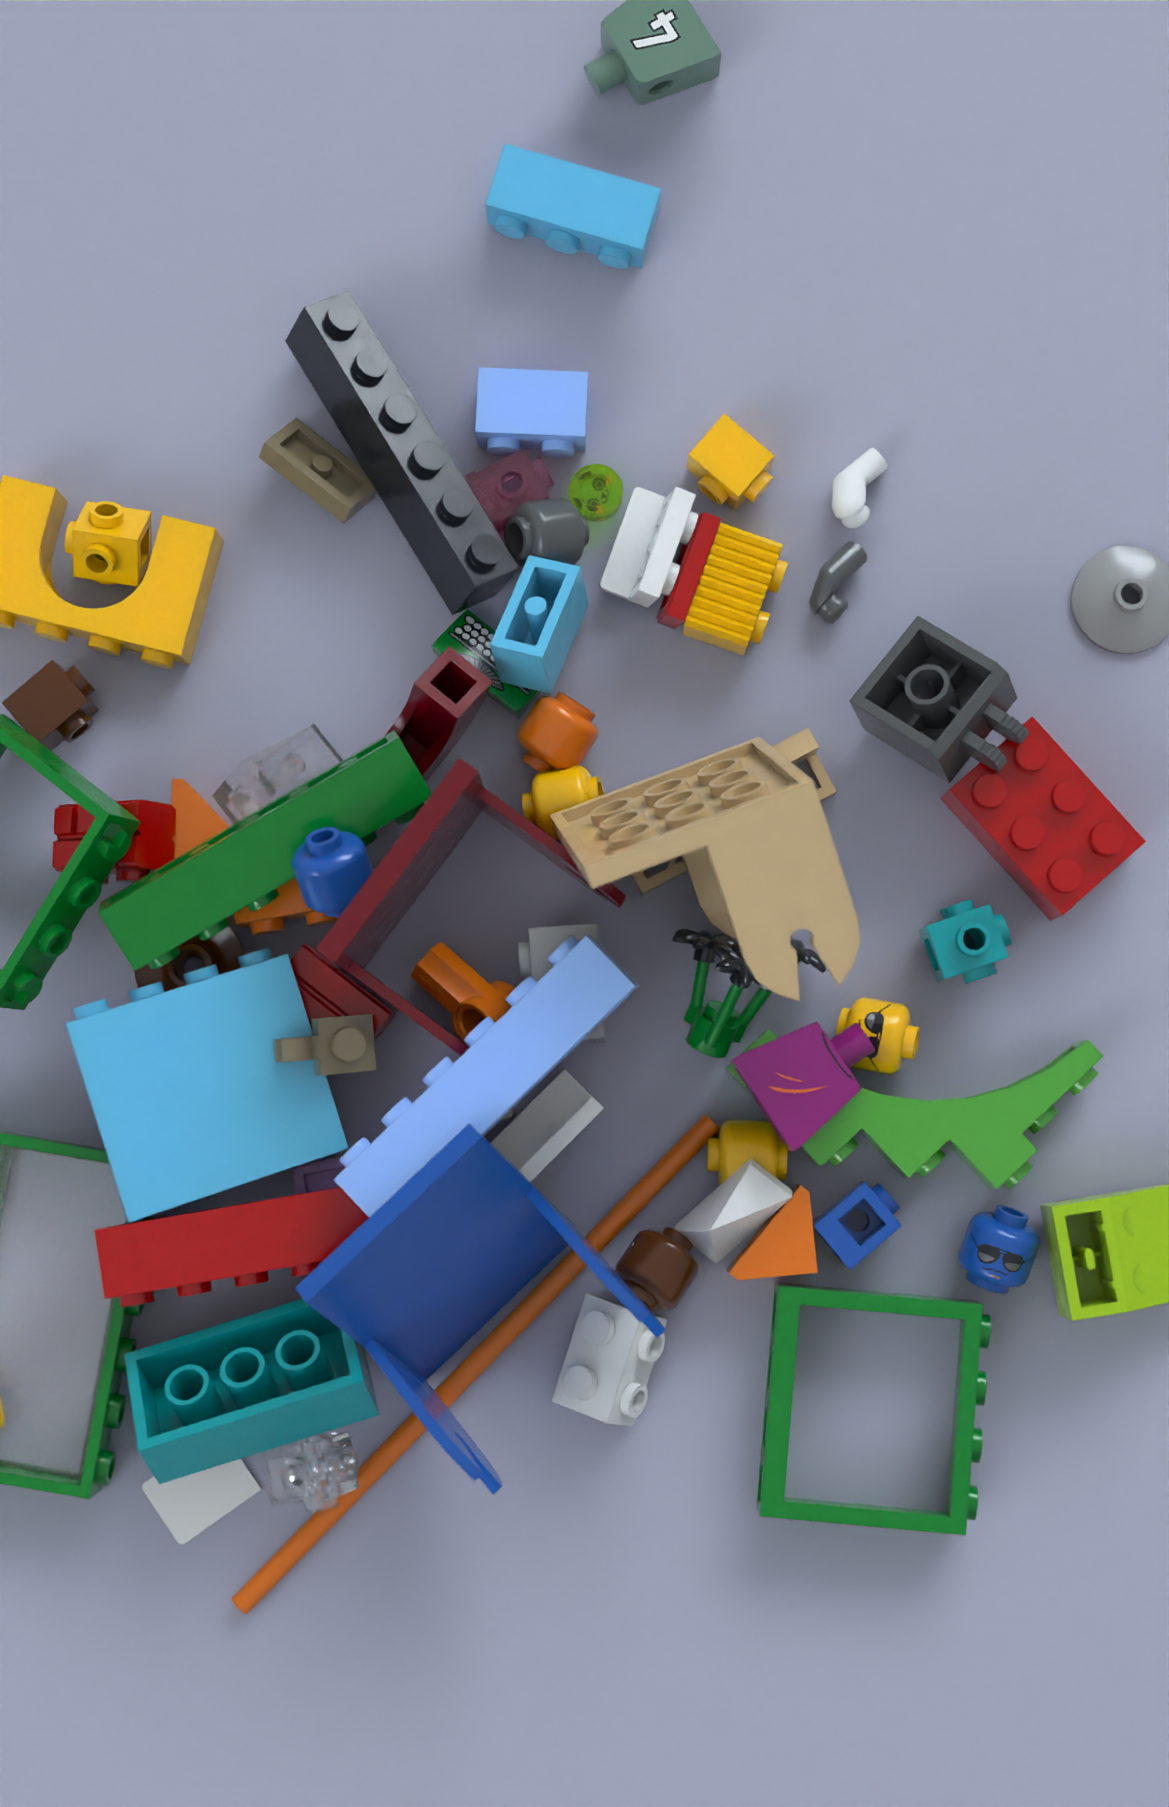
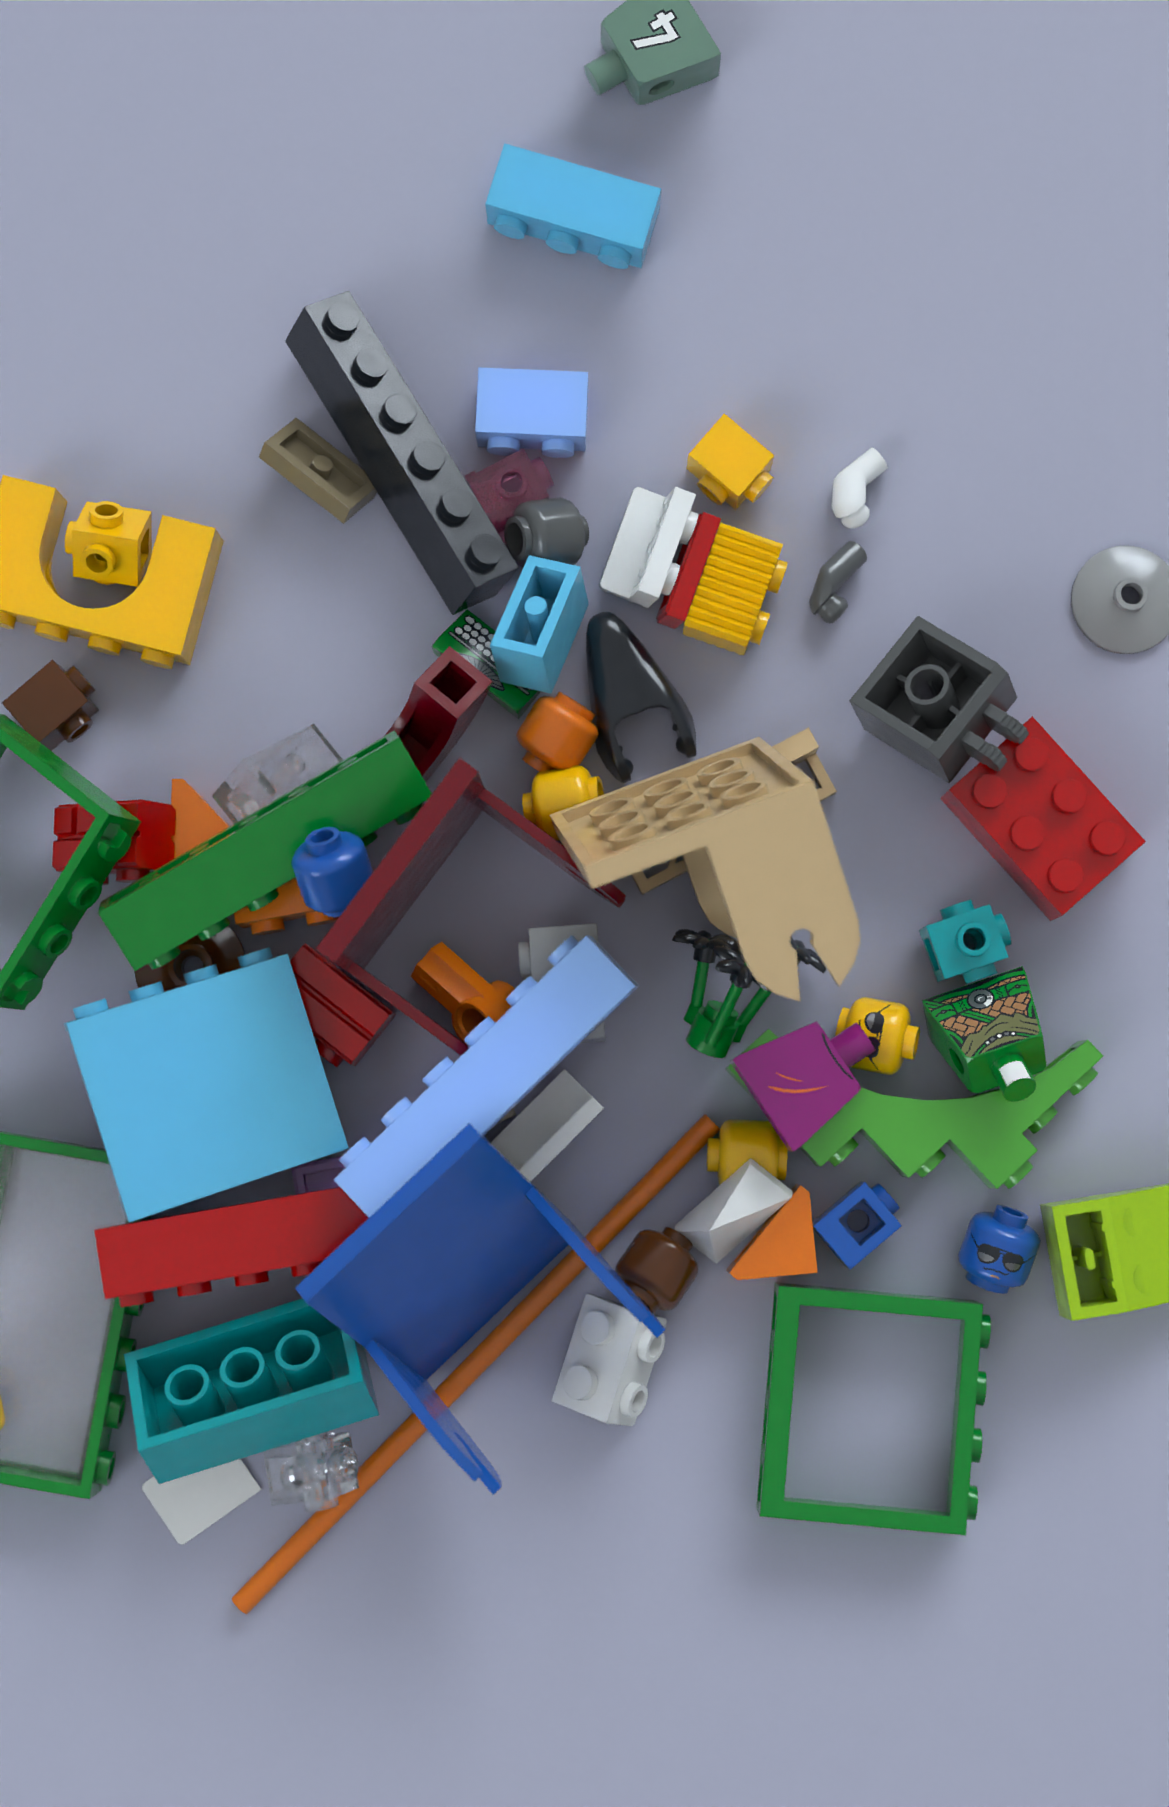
dark tan plate [273,1014,377,1076] -> none
clear neon green tile [569,464,623,522] -> none
none -> black animal [586,612,696,783]
none -> torso [922,966,1047,1102]

